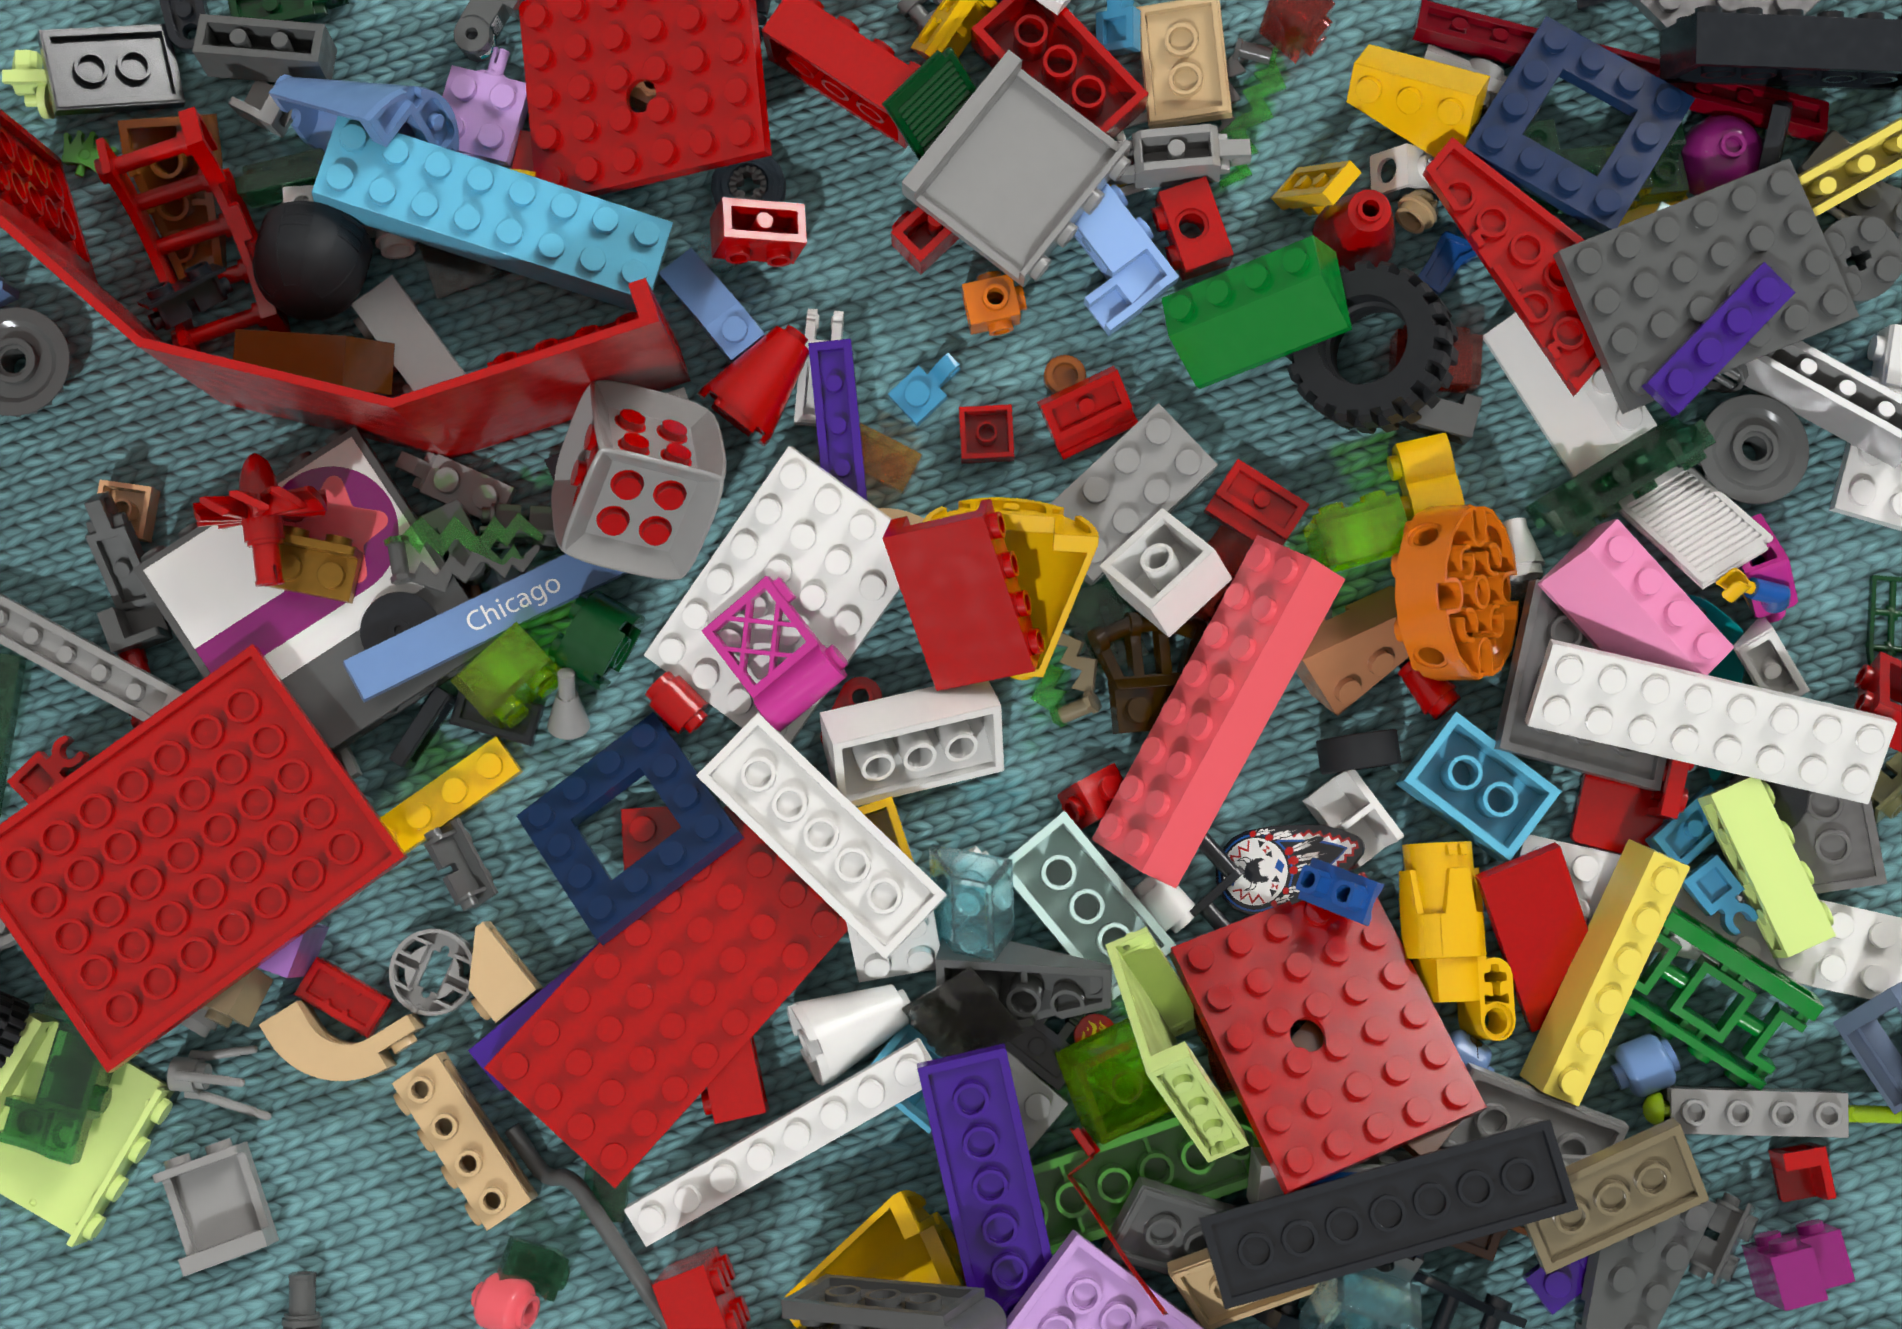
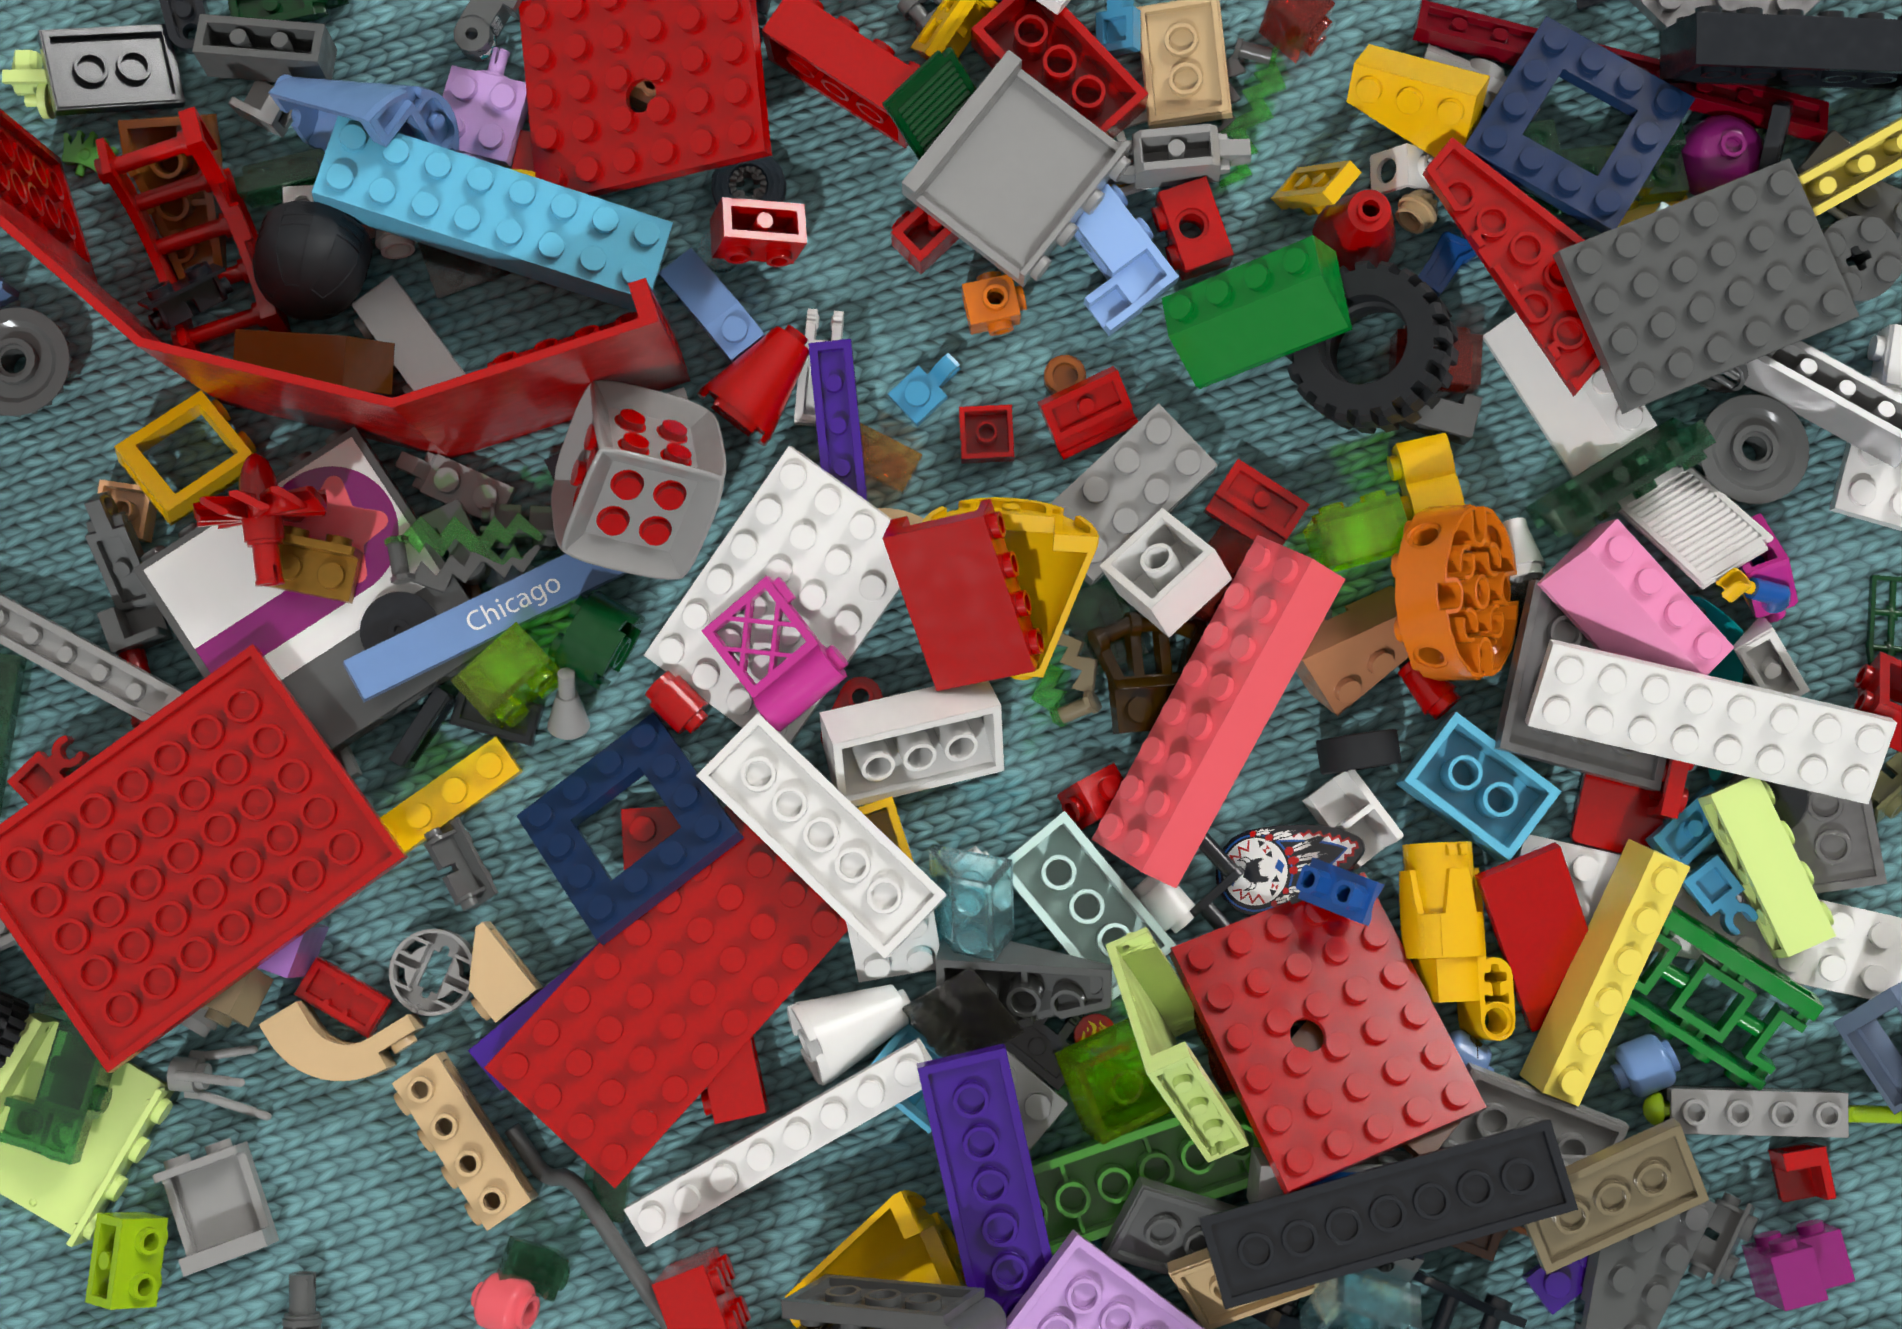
red piece [1067,1127,1168,1315] -> none
dark purple plate [1641,262,1796,417] -> none
none -> lime brick [85,1212,168,1310]
none -> yellow window [114,390,257,526]

